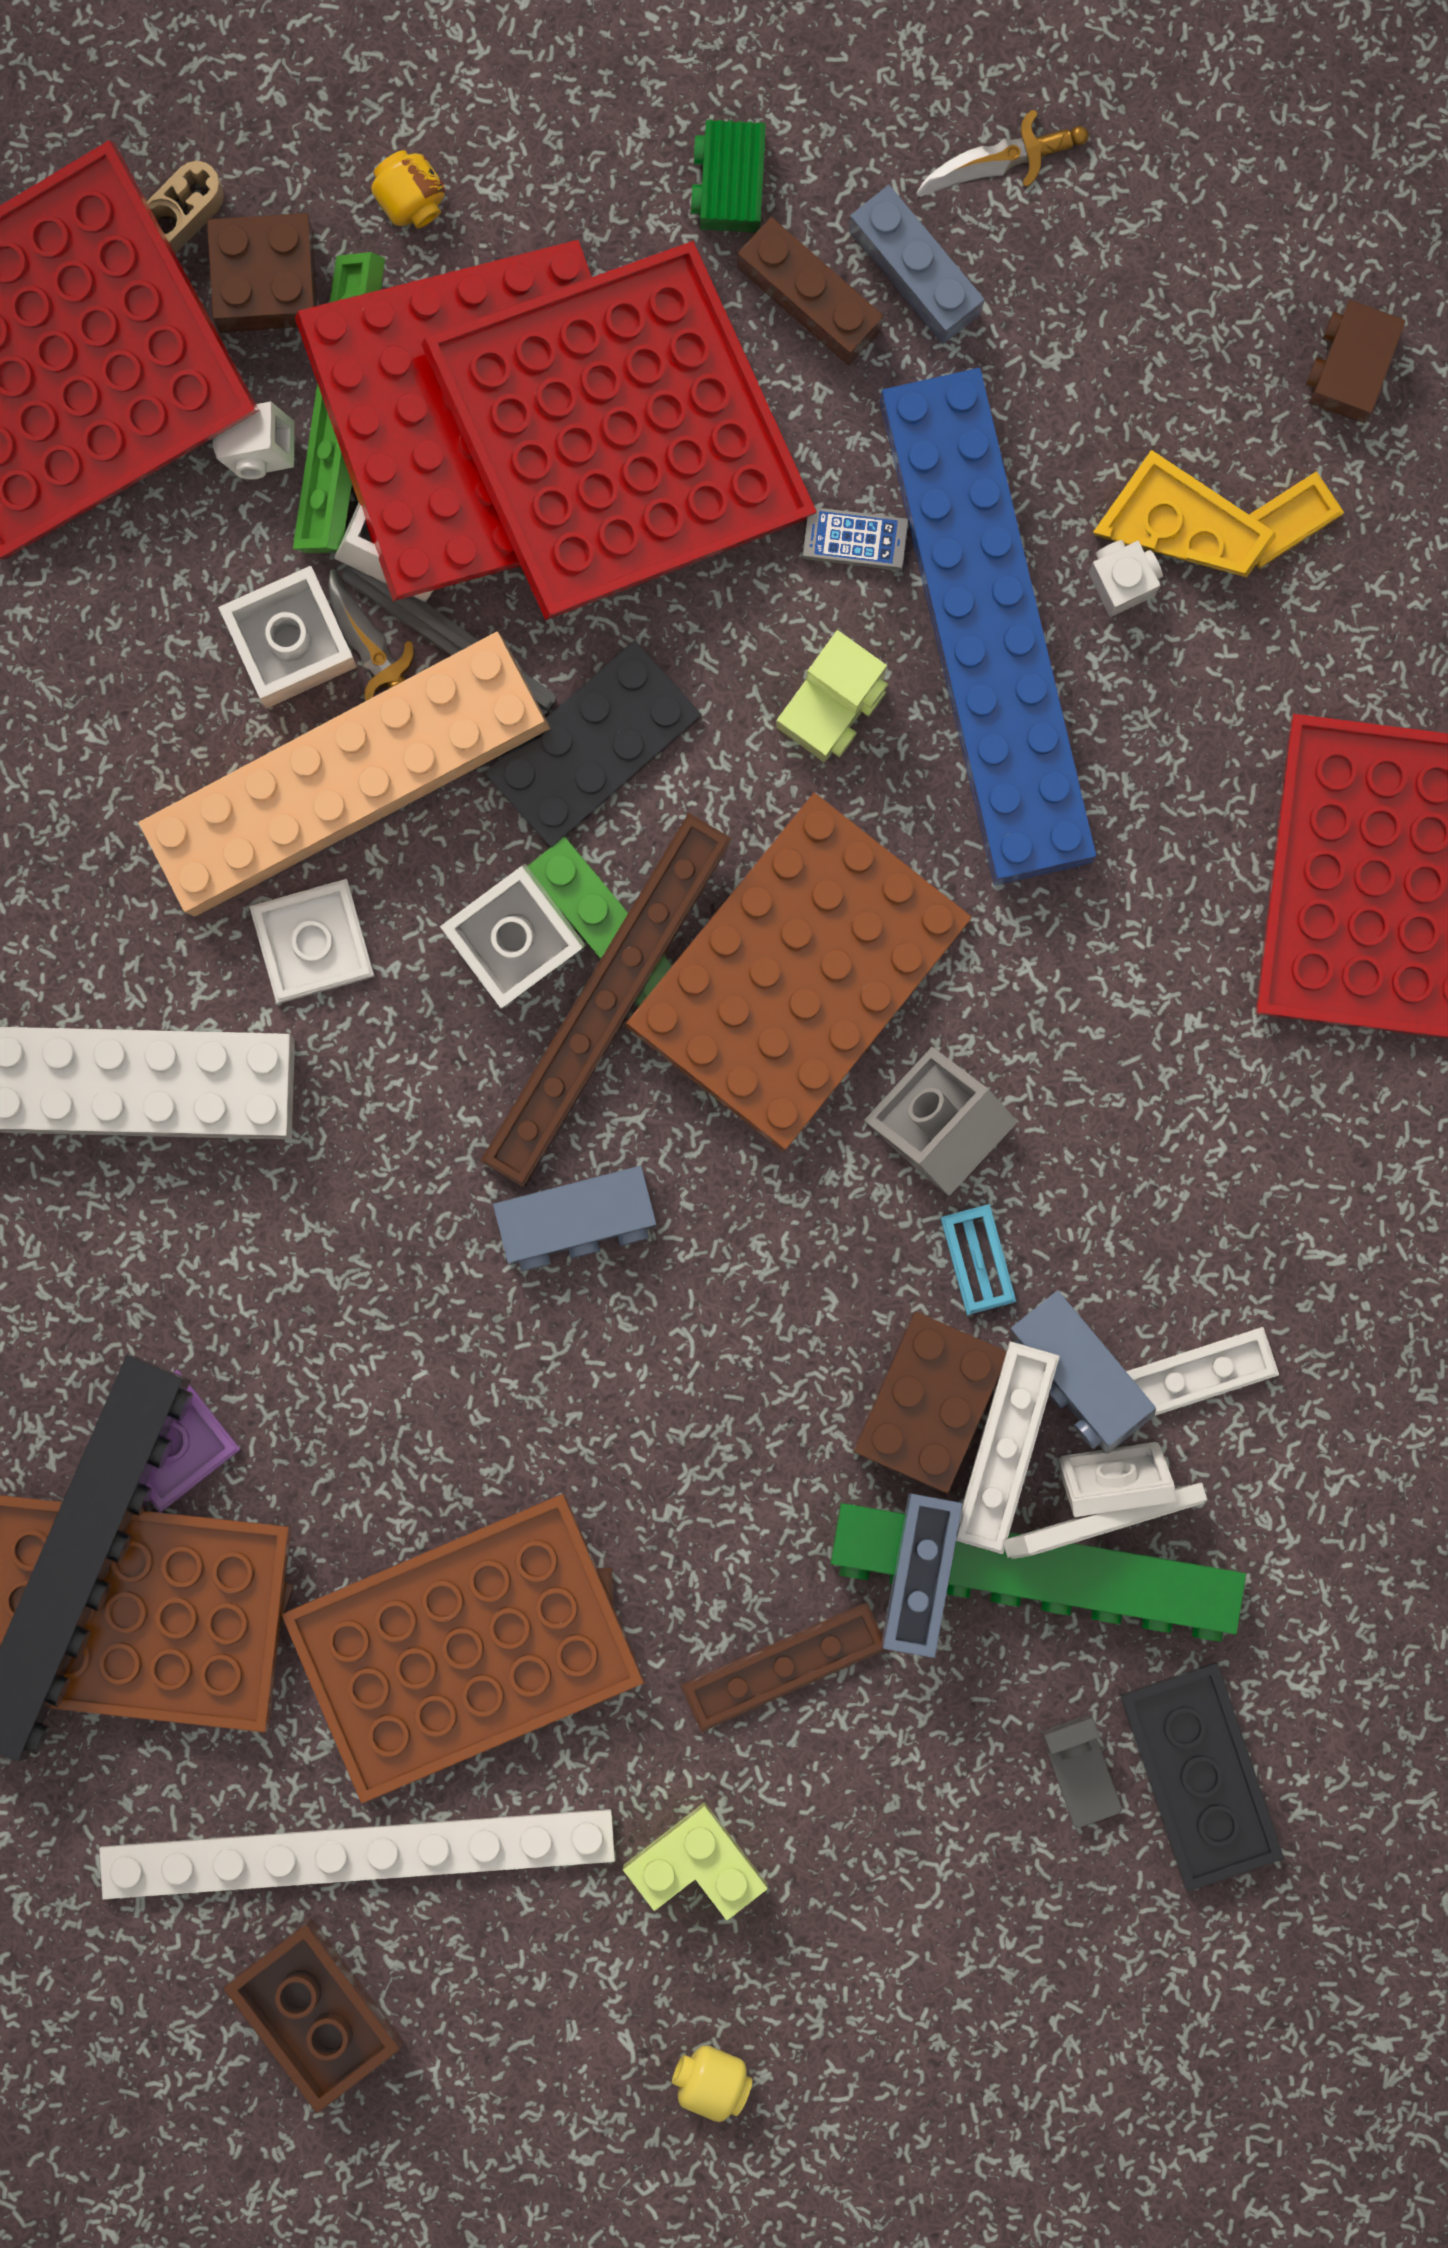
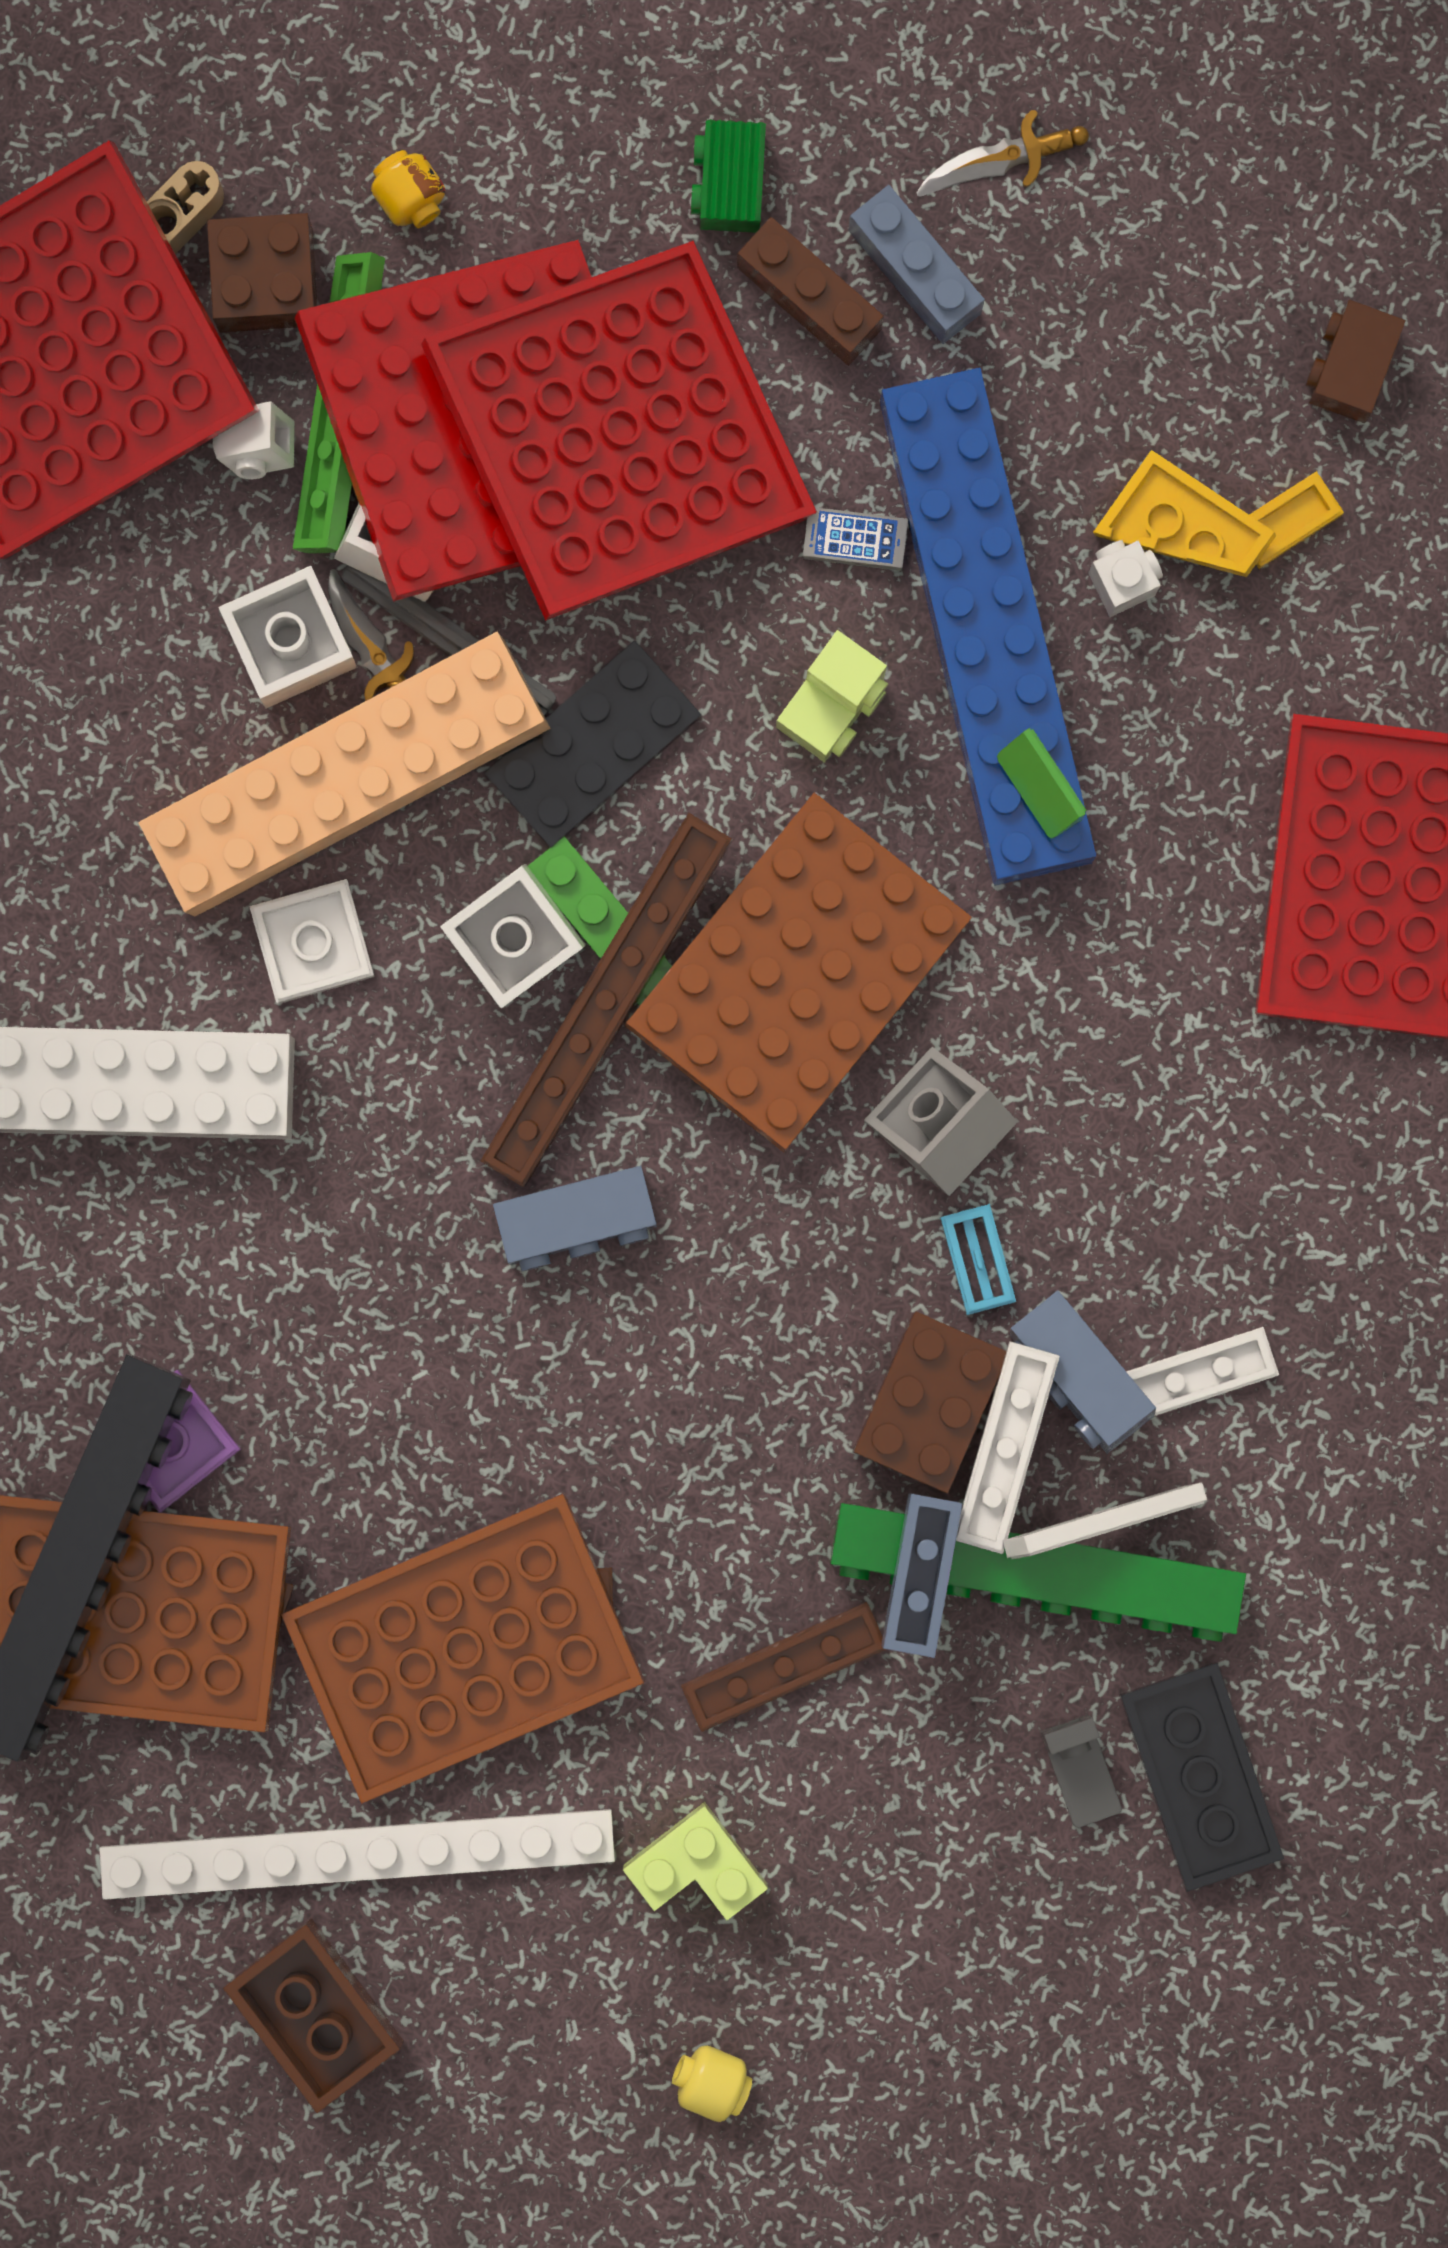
white tile [1058,1442,1176,1517] -> none
none -> bright green slope [997,728,1086,839]

